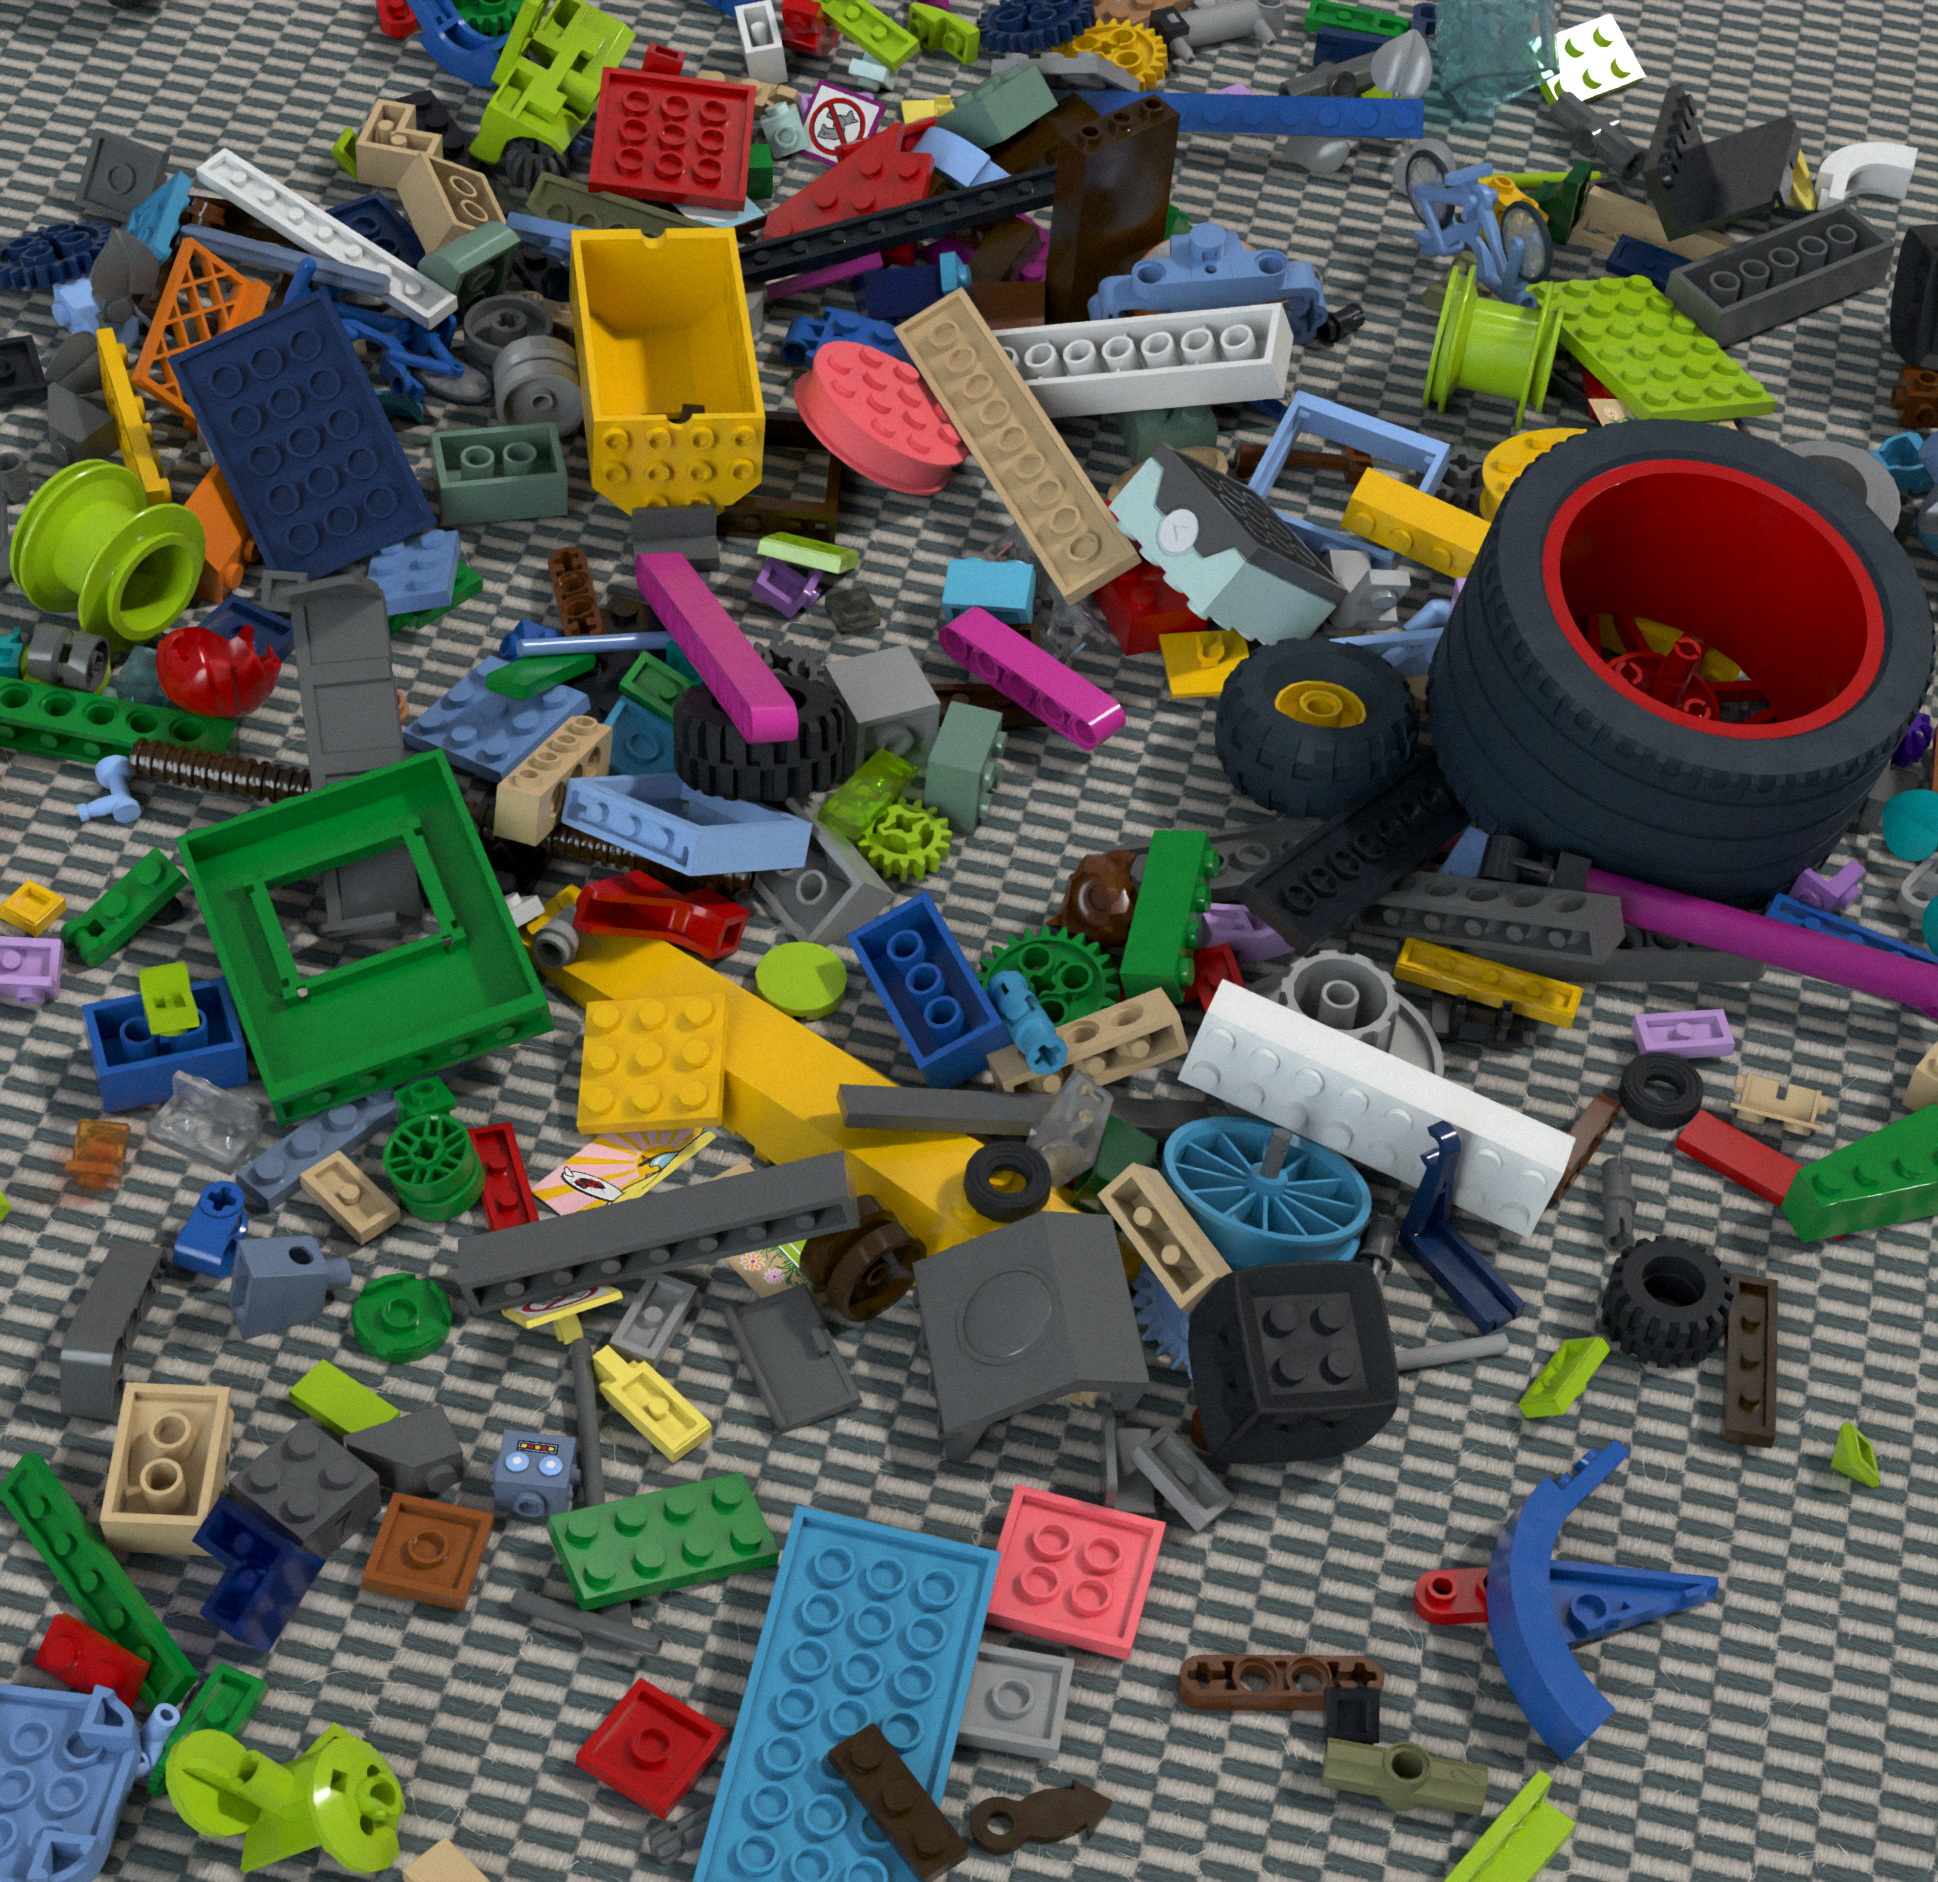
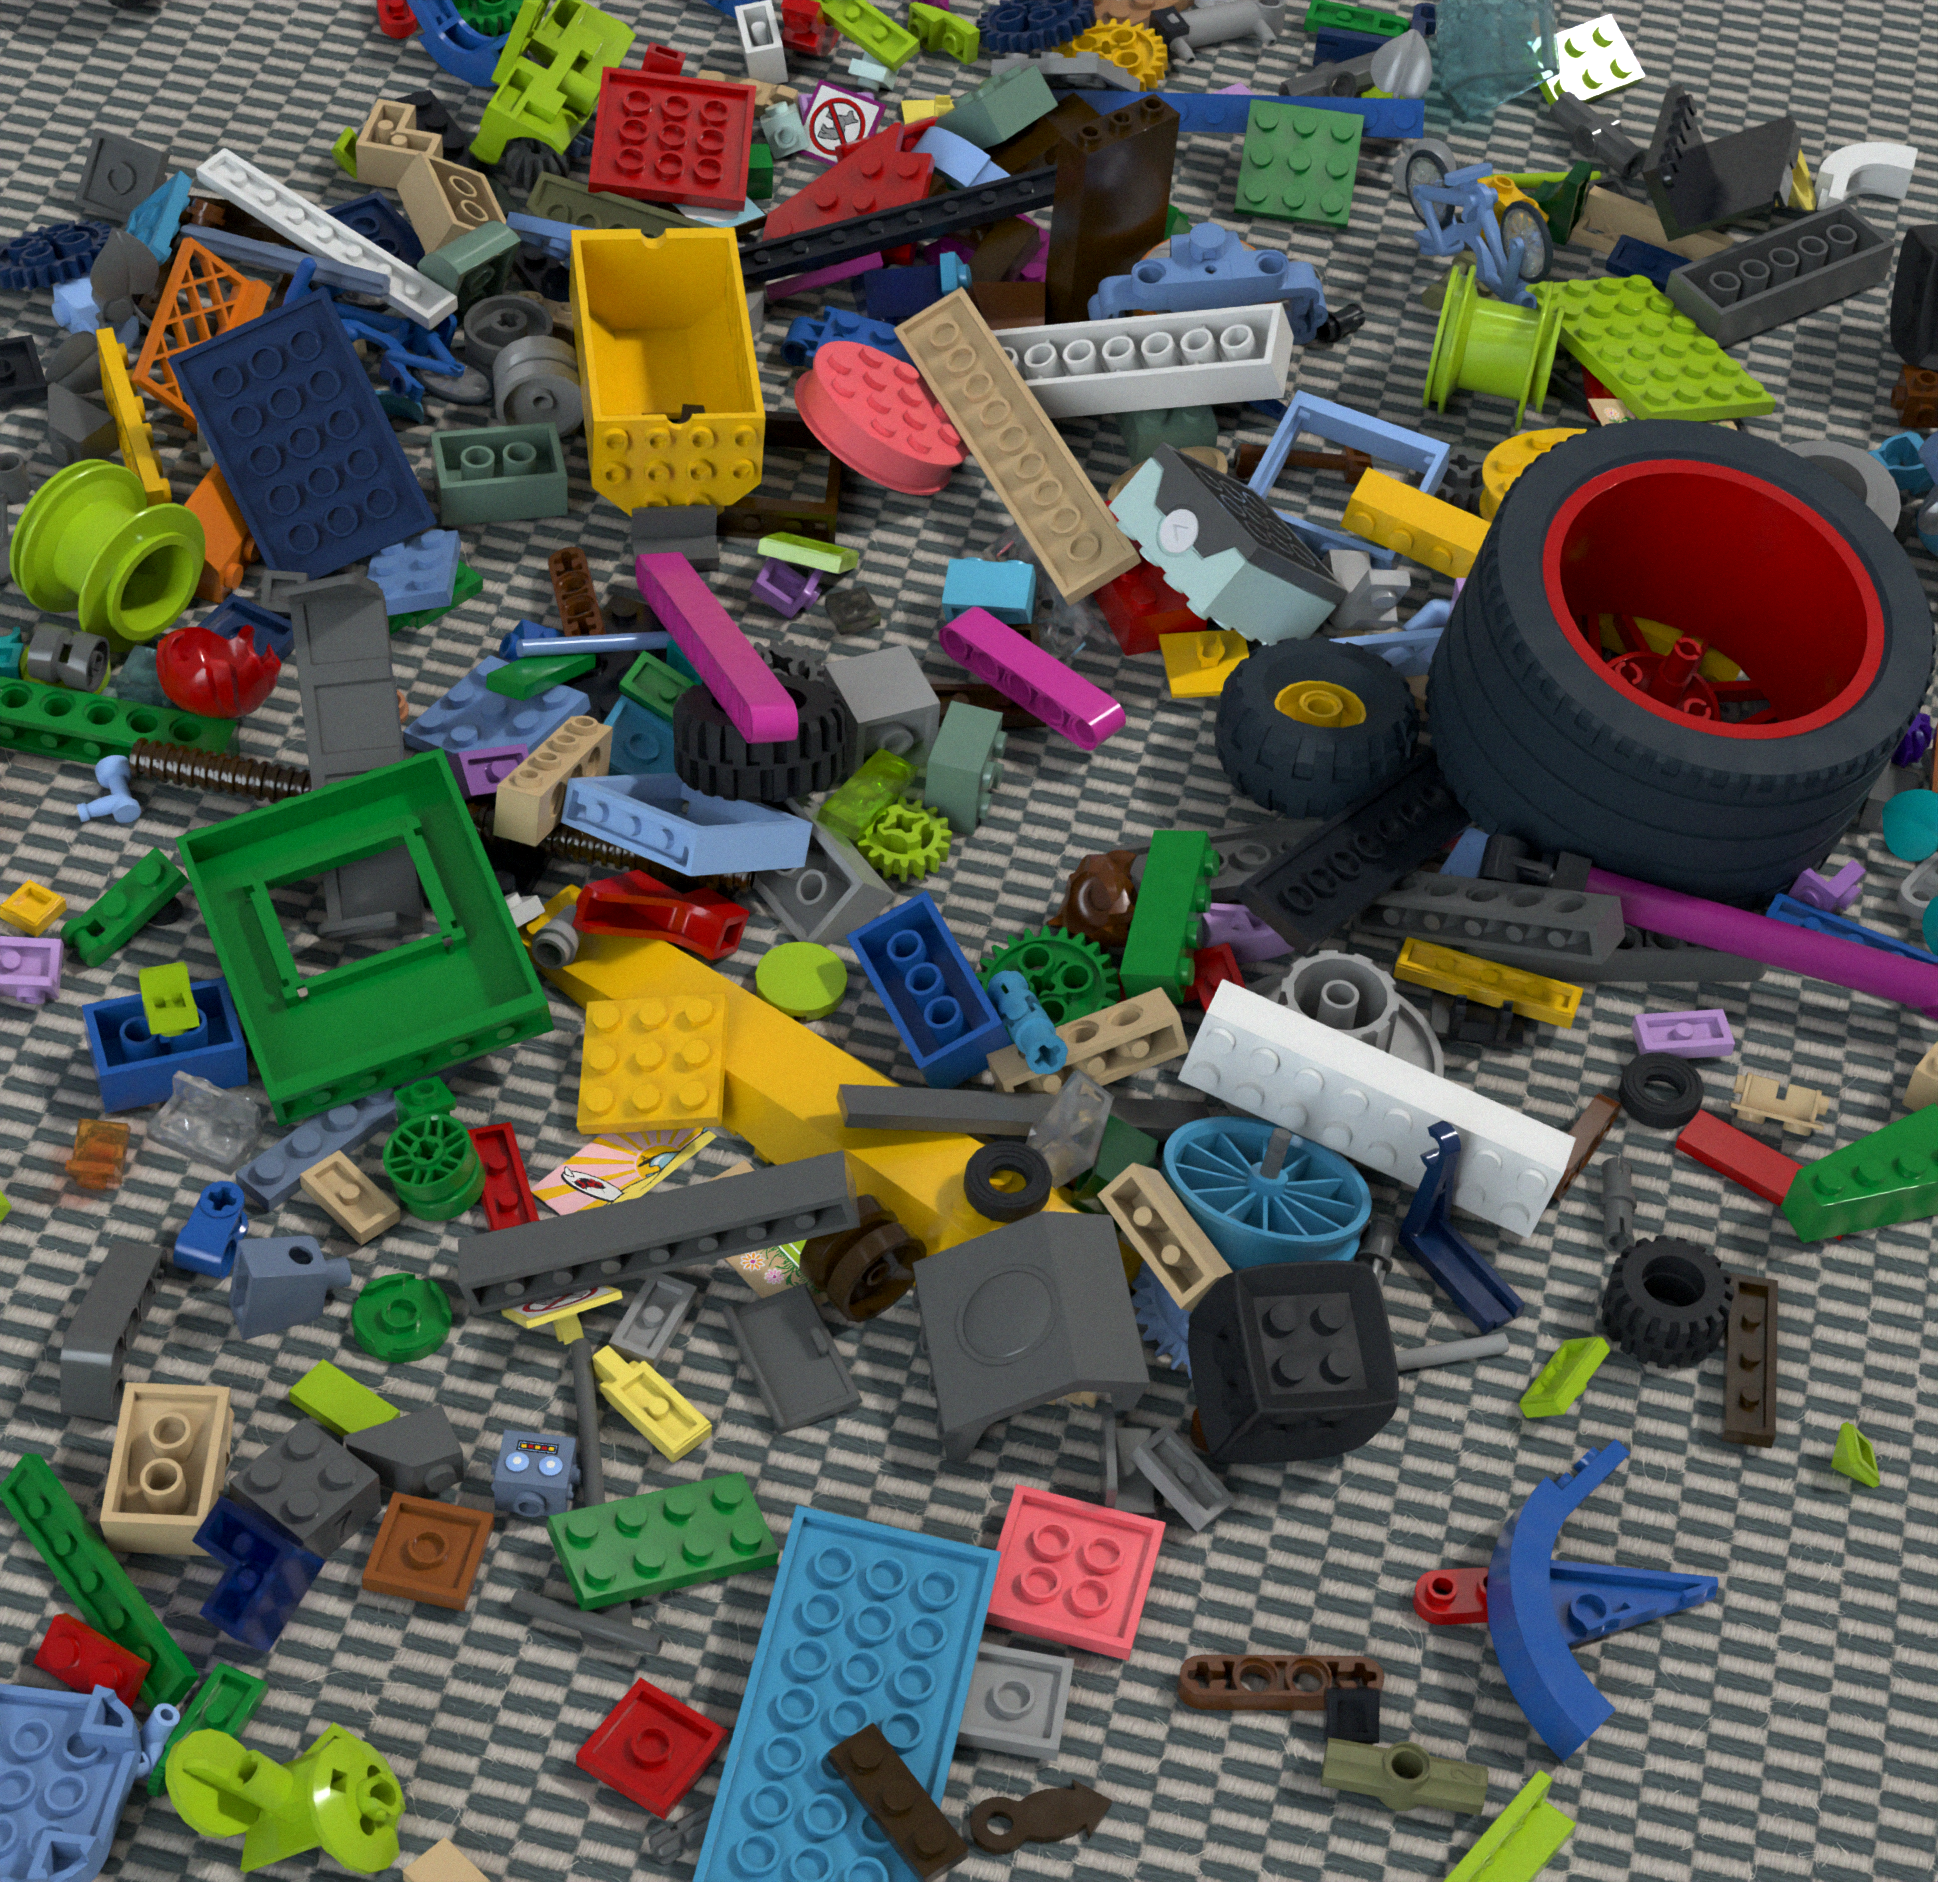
none -> medium lavender piece [447,743,529,805]
none -> green plate [1234,99,1364,229]

